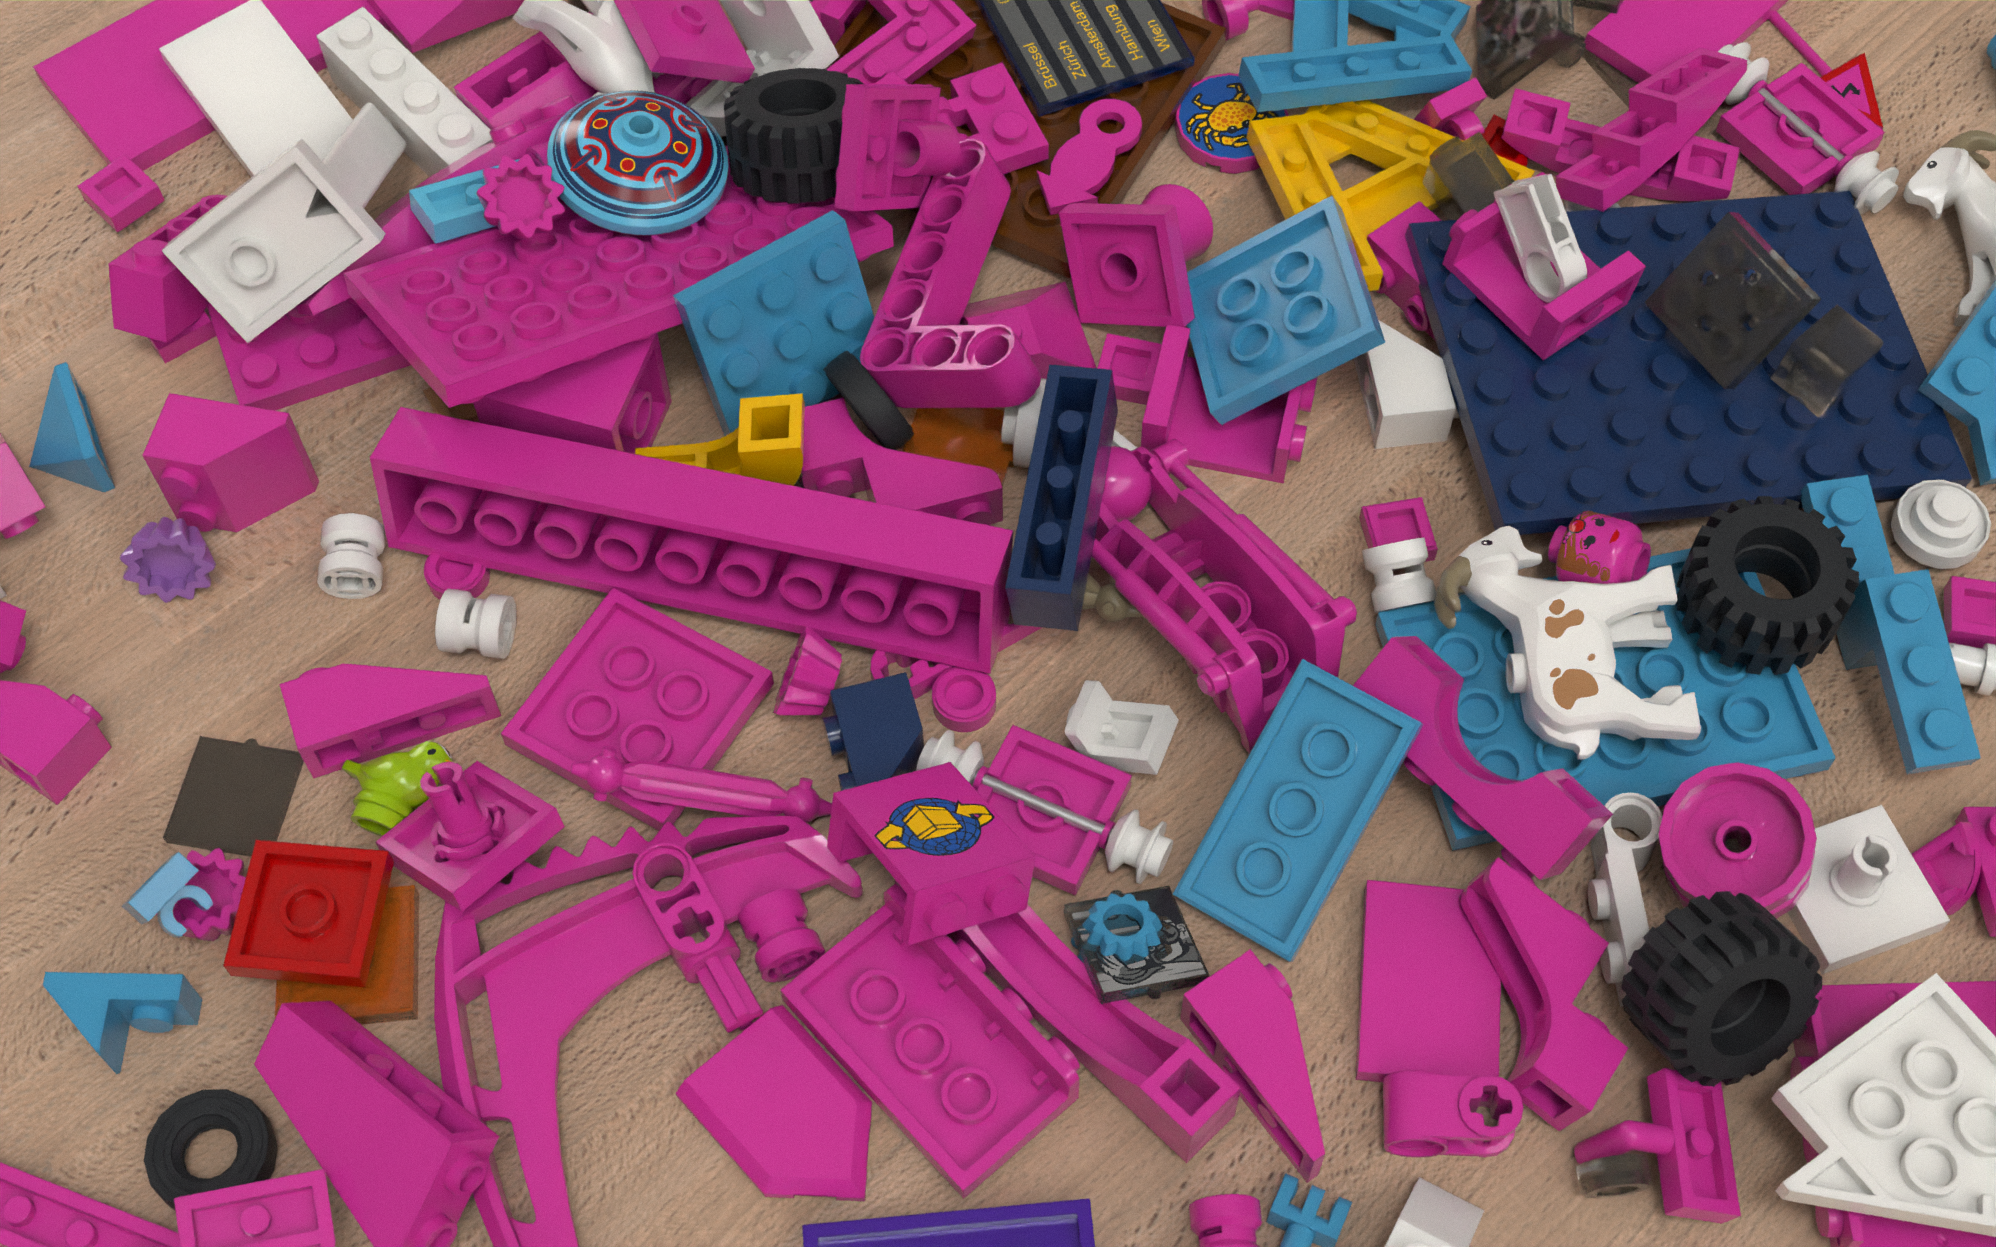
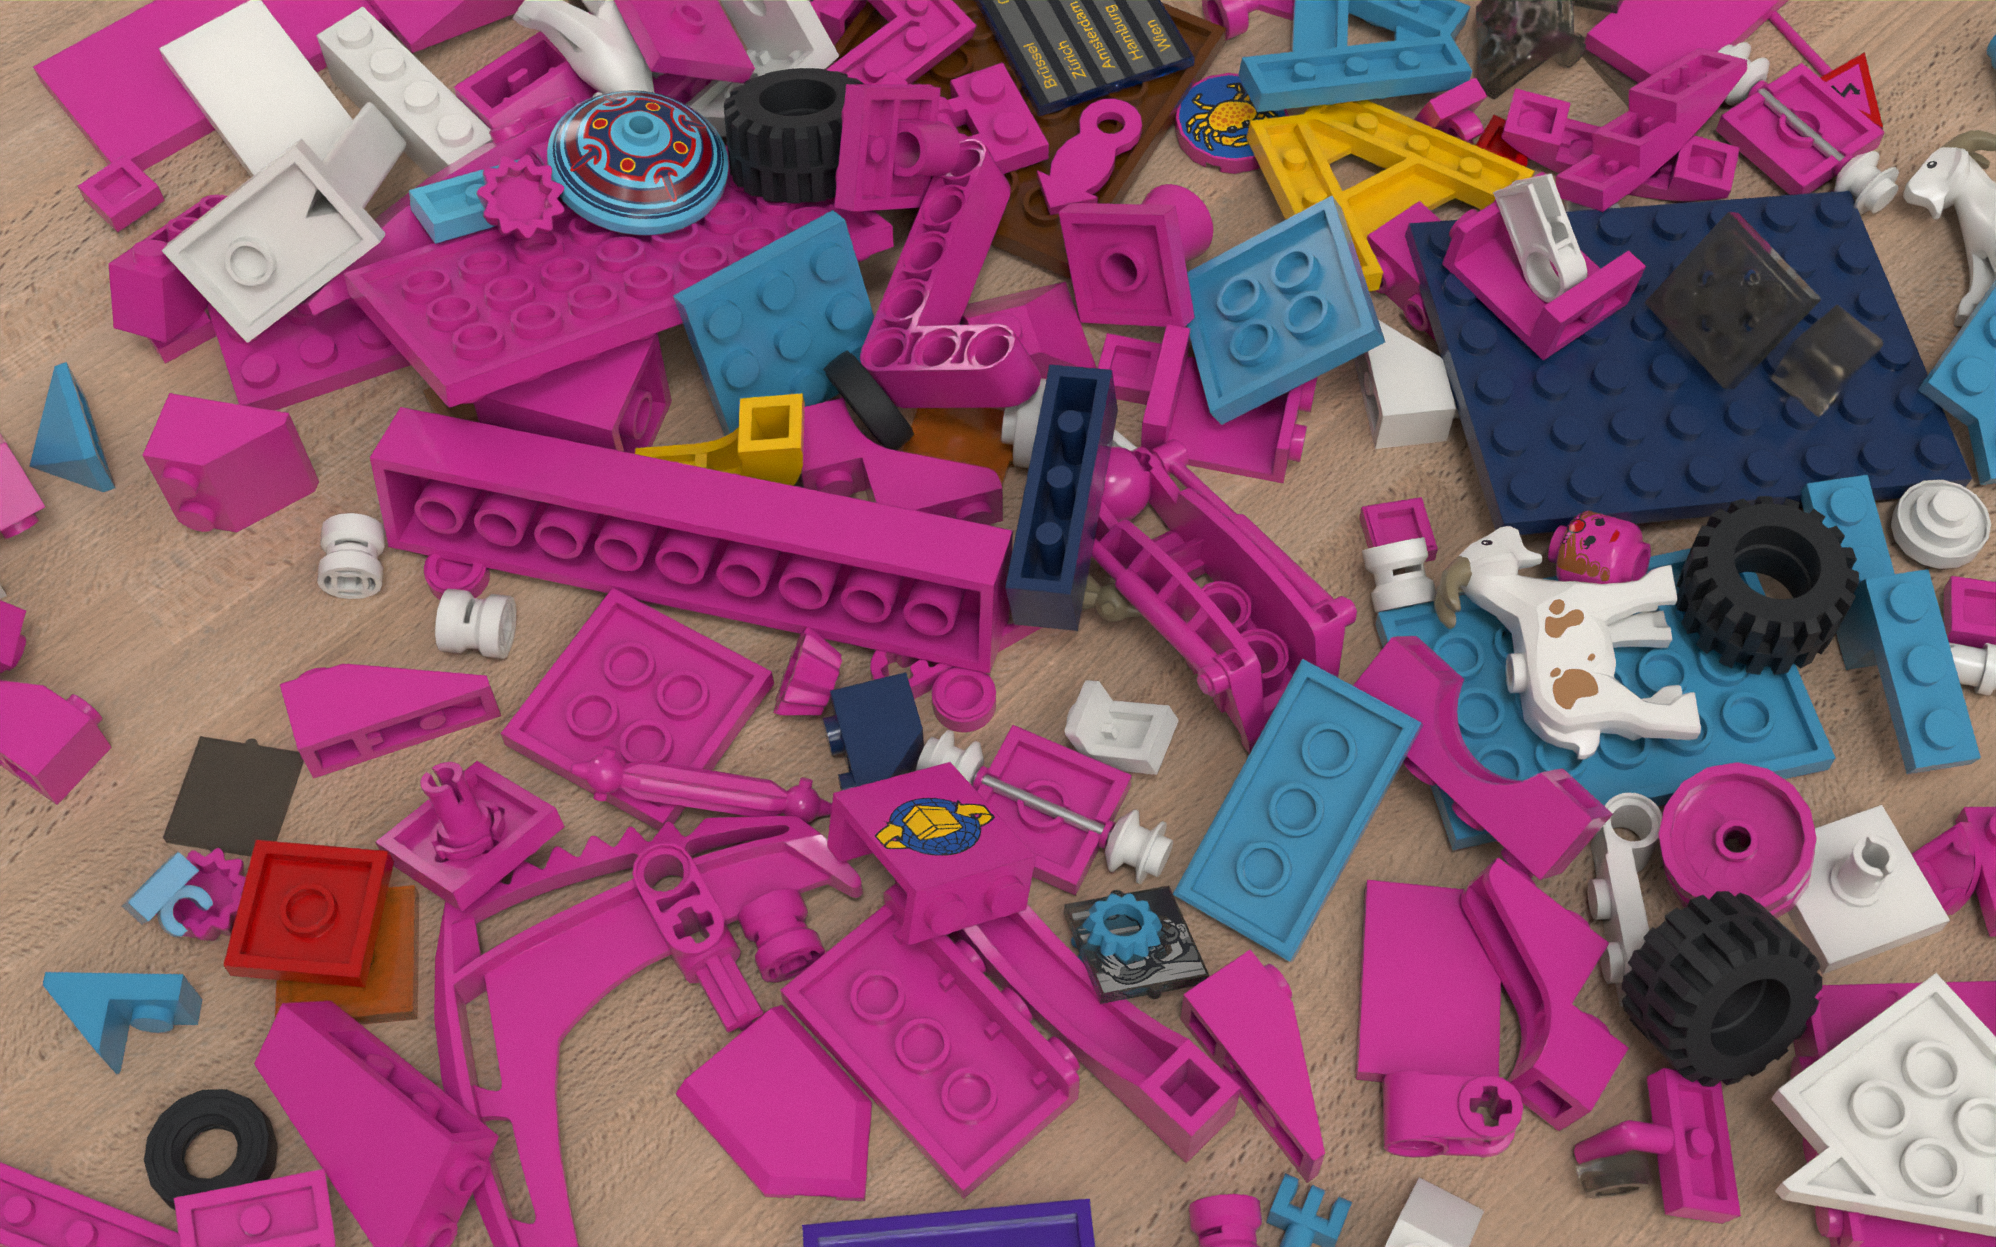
medium lavender piece [120,517,216,603] -> none
lime animal [342,741,453,836] -> none
clear smoke brick [1422,132,1514,220] -> none

